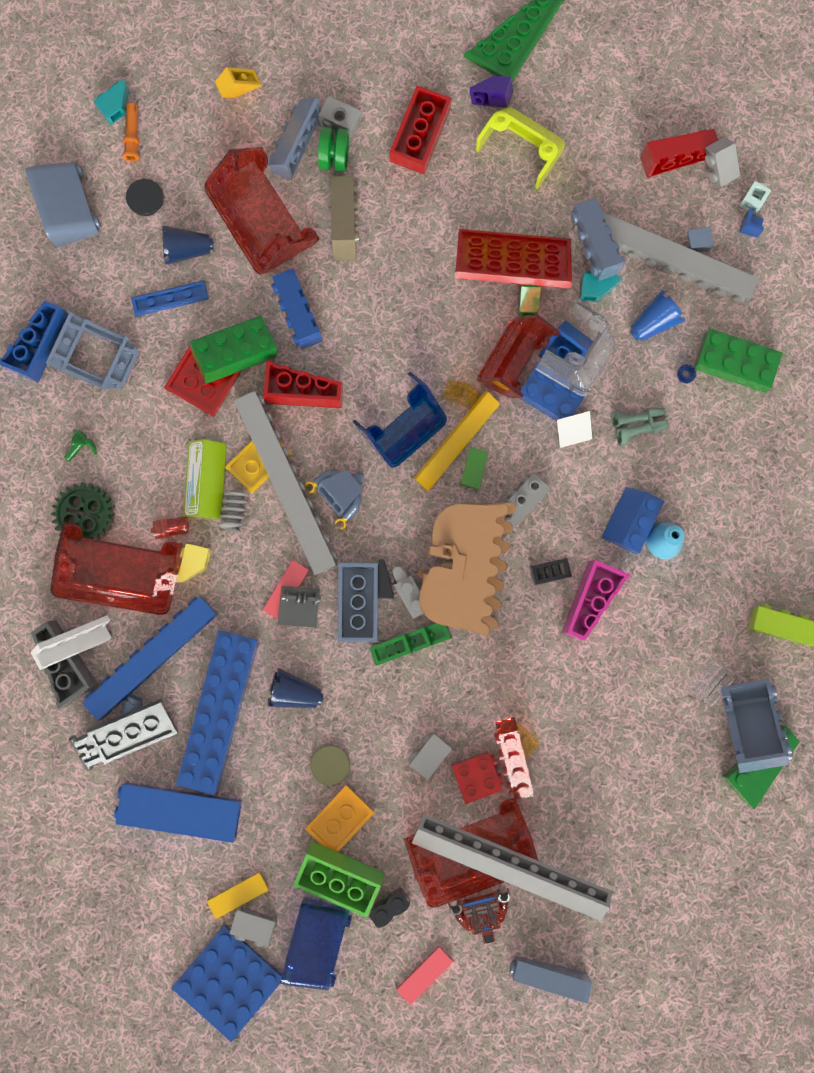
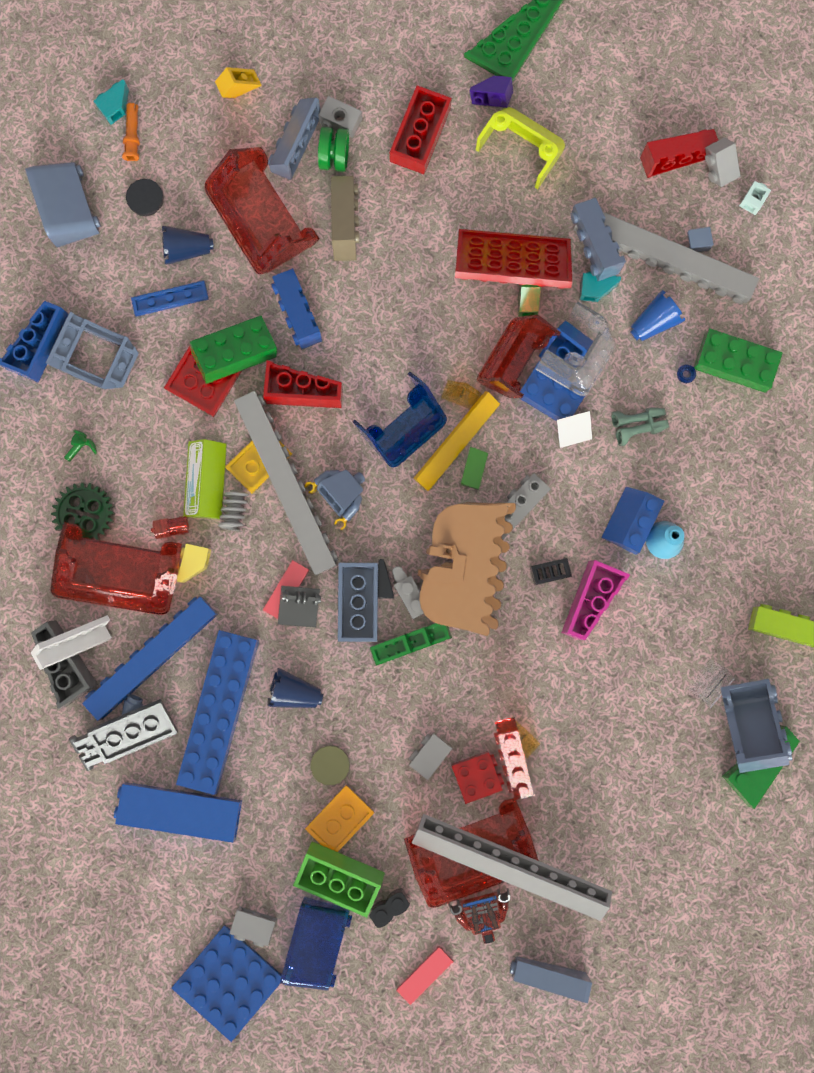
yellow tile [207,872,269,919] -> none
blue panel [739,208,764,238] -> none

